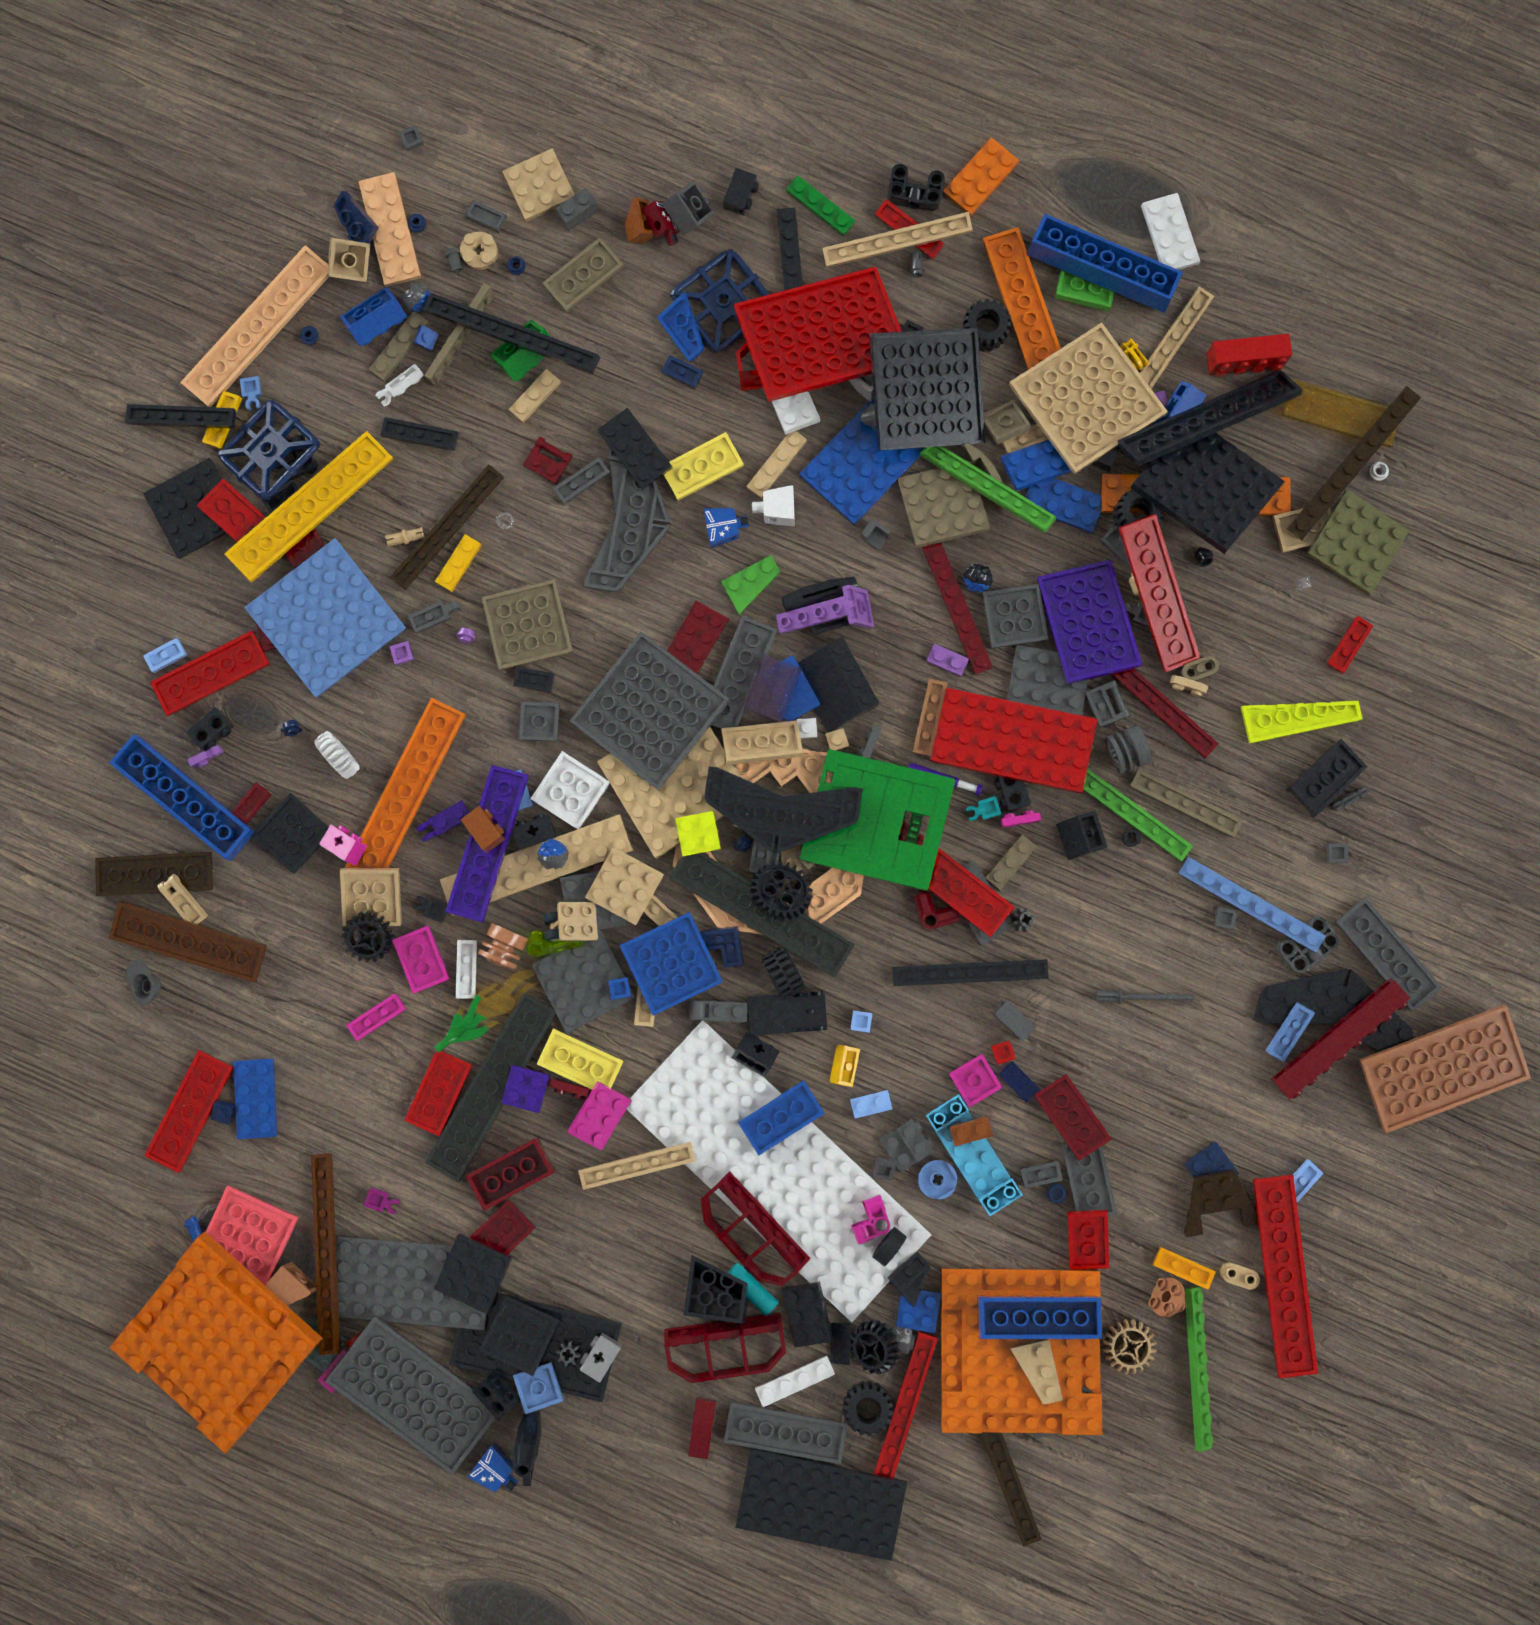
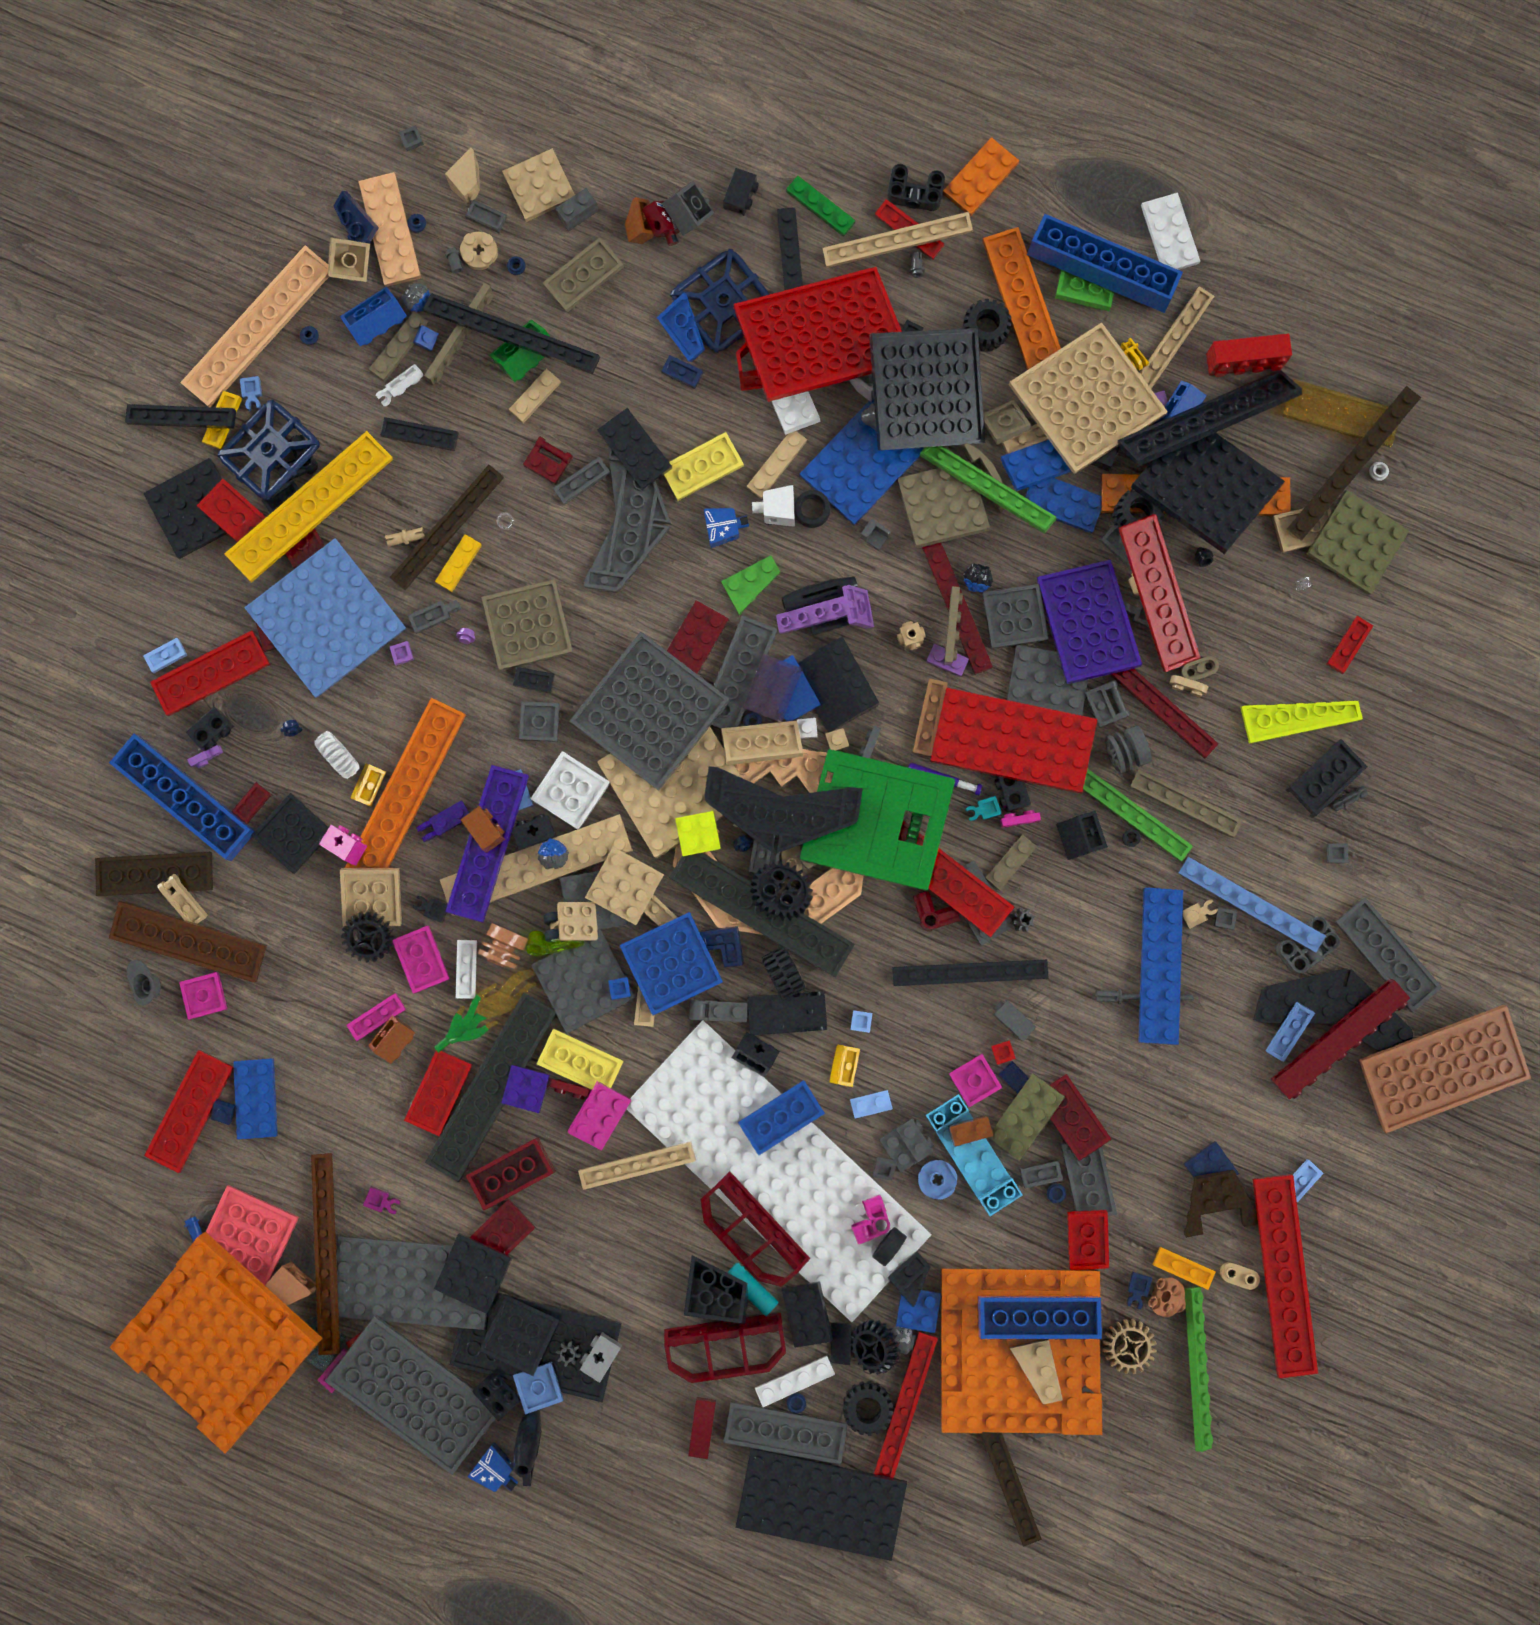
none -> dark pink plate [179,972,228,1020]
none -> yellow slope [351,764,386,807]
none -> dark orange brick [368,1015,415,1064]
none -> tan slope [445,147,480,203]
none -> dark blue plate [743,712,762,726]
none -> dark blue plate [787,1393,806,1413]
none -> black tyre [795,490,830,528]
none -> tan brick [897,621,926,650]
none -> dark tan plate [944,586,963,666]
none -> olive plate [988,1073,1065,1161]
none -> dark blue plate [1127,1271,1153,1310]
none -> blue plate [1138,887,1183,1045]
none -> tan plate [1183,899,1218,929]

